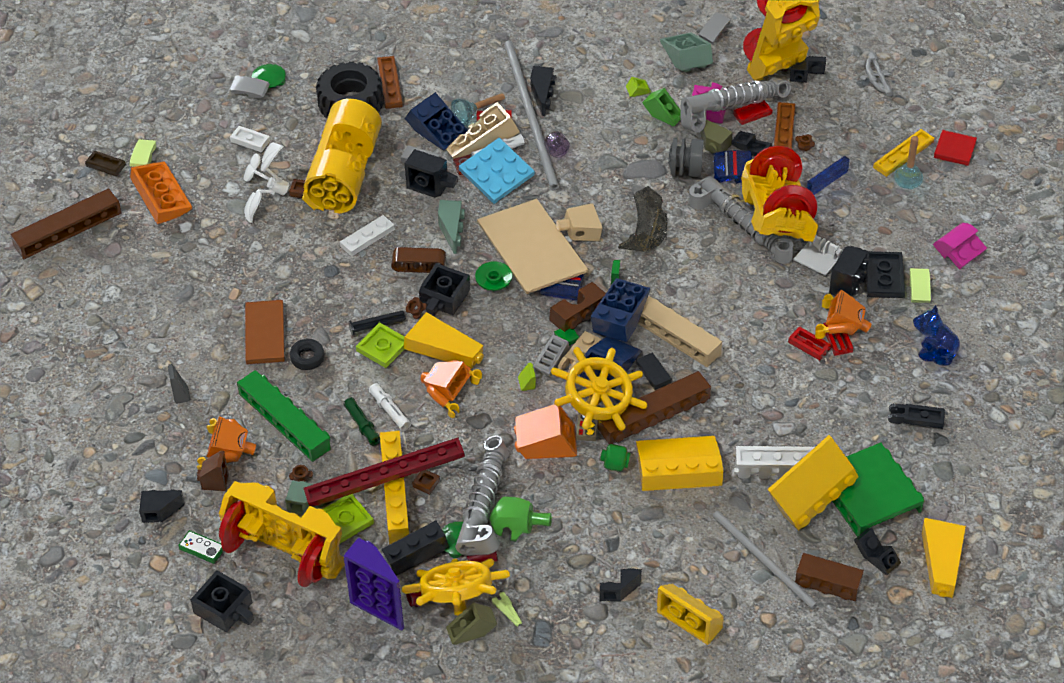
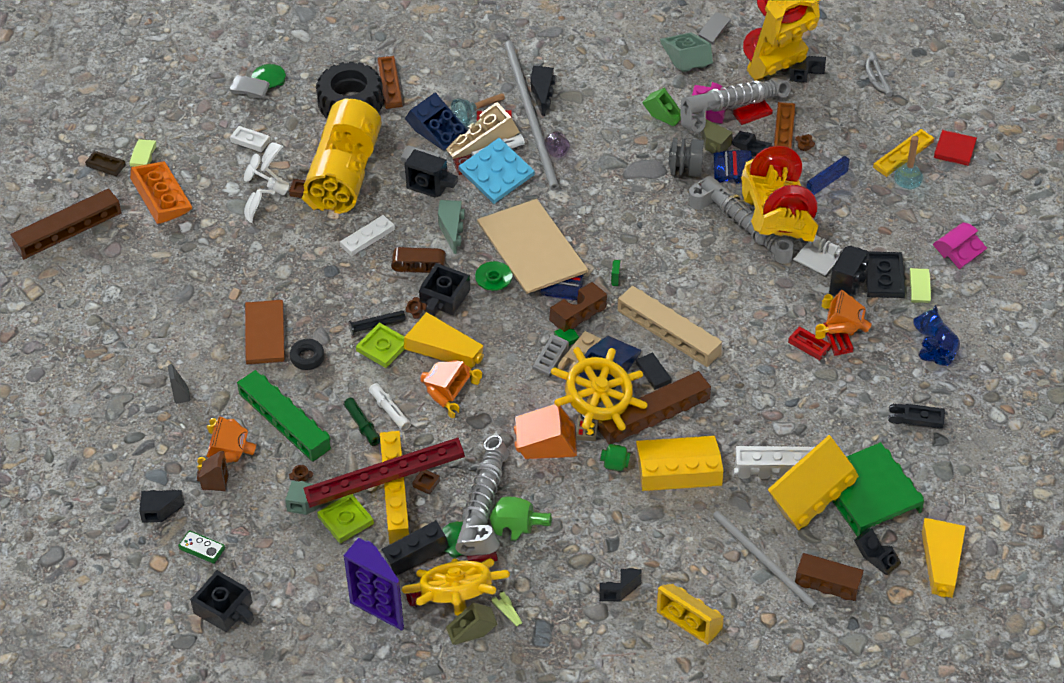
yellow piece [219,481,345,587] -> none
lime slope [518,362,536,391] -> none
tan torso [556,203,602,241] -> none
dark blue slope [591,278,651,342] -> none
clear smoke windscreen [618,186,668,252] -> none
lime slope [626,77,651,97] -> none

